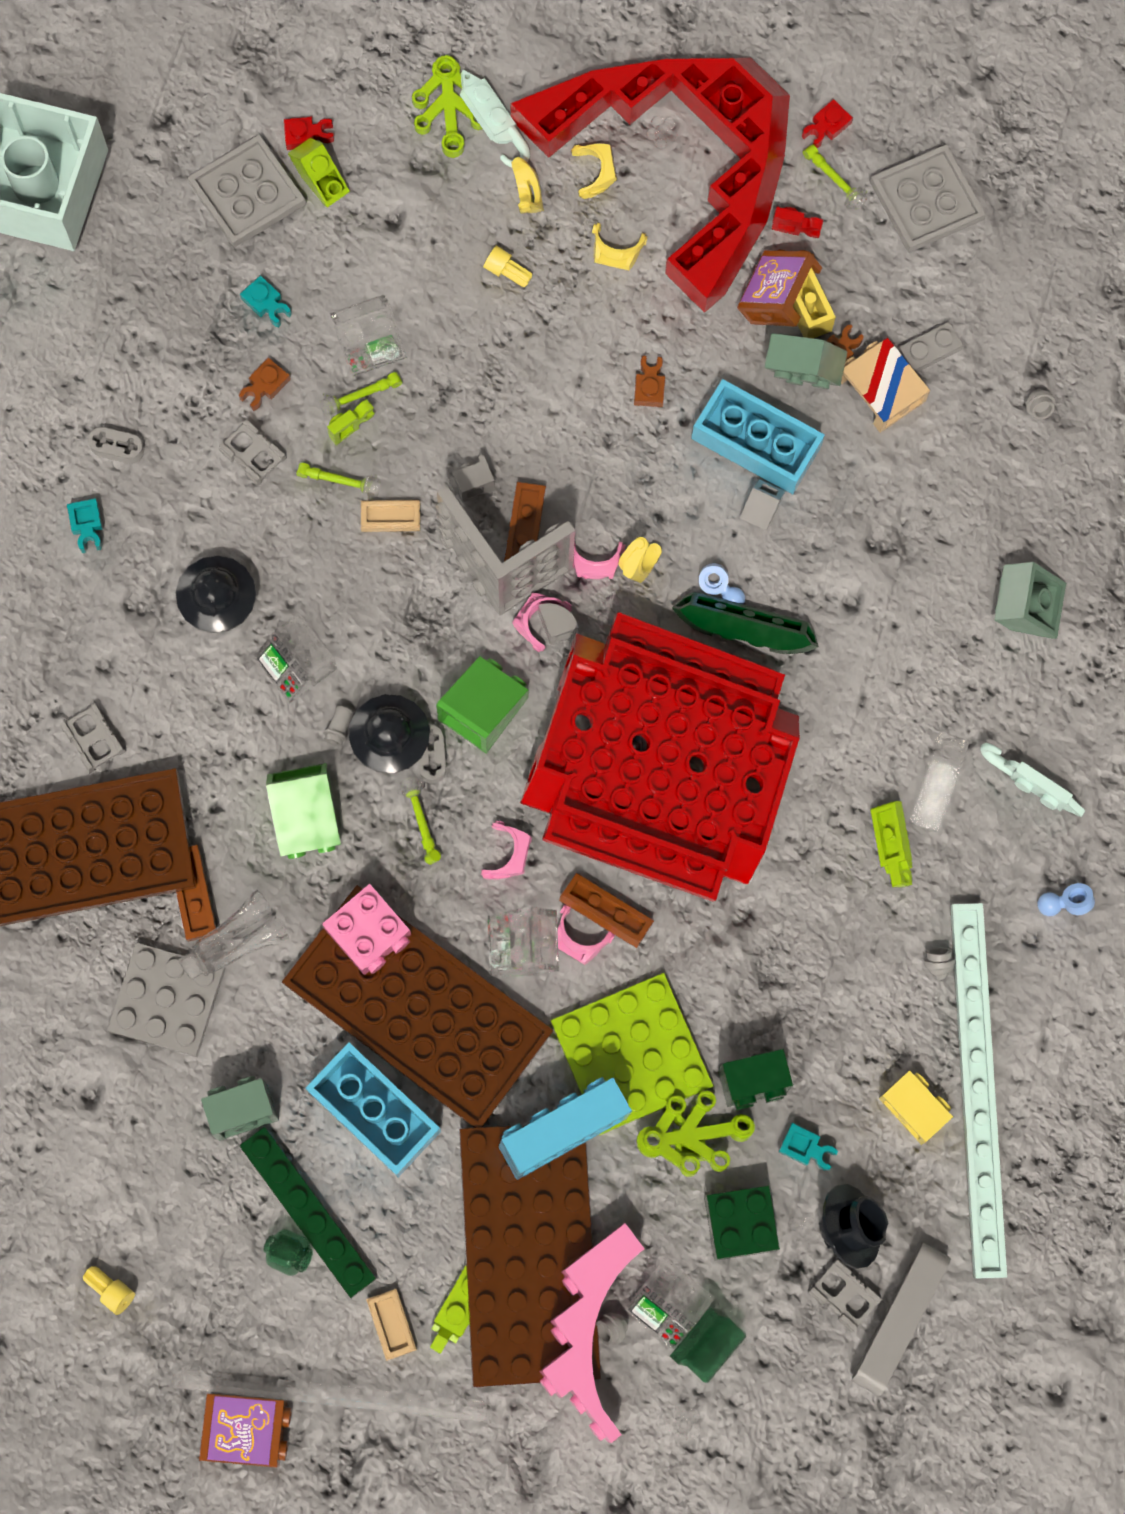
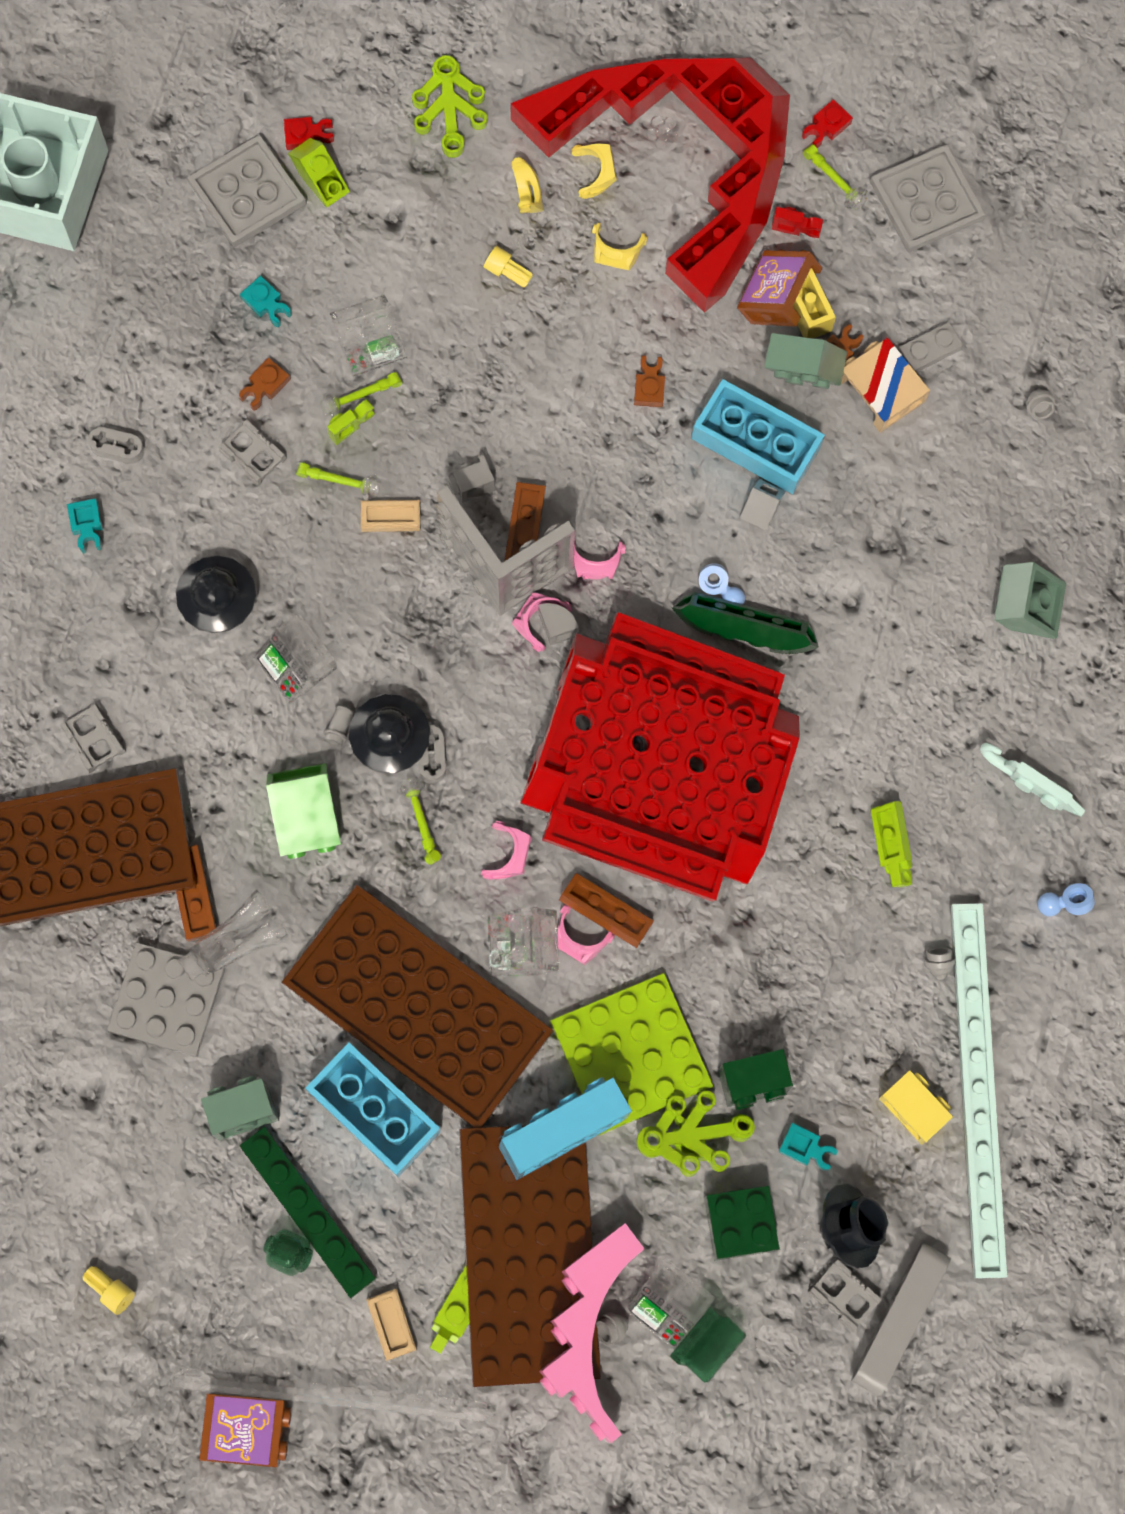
bright pink brick [322,884,411,975] -> none
bright green slope [436,656,529,754] -> none
light aqua plate [460,70,530,167] -> none
light yellow helmet [618,537,662,583] -> none
clear slope [909,731,970,832] -> none

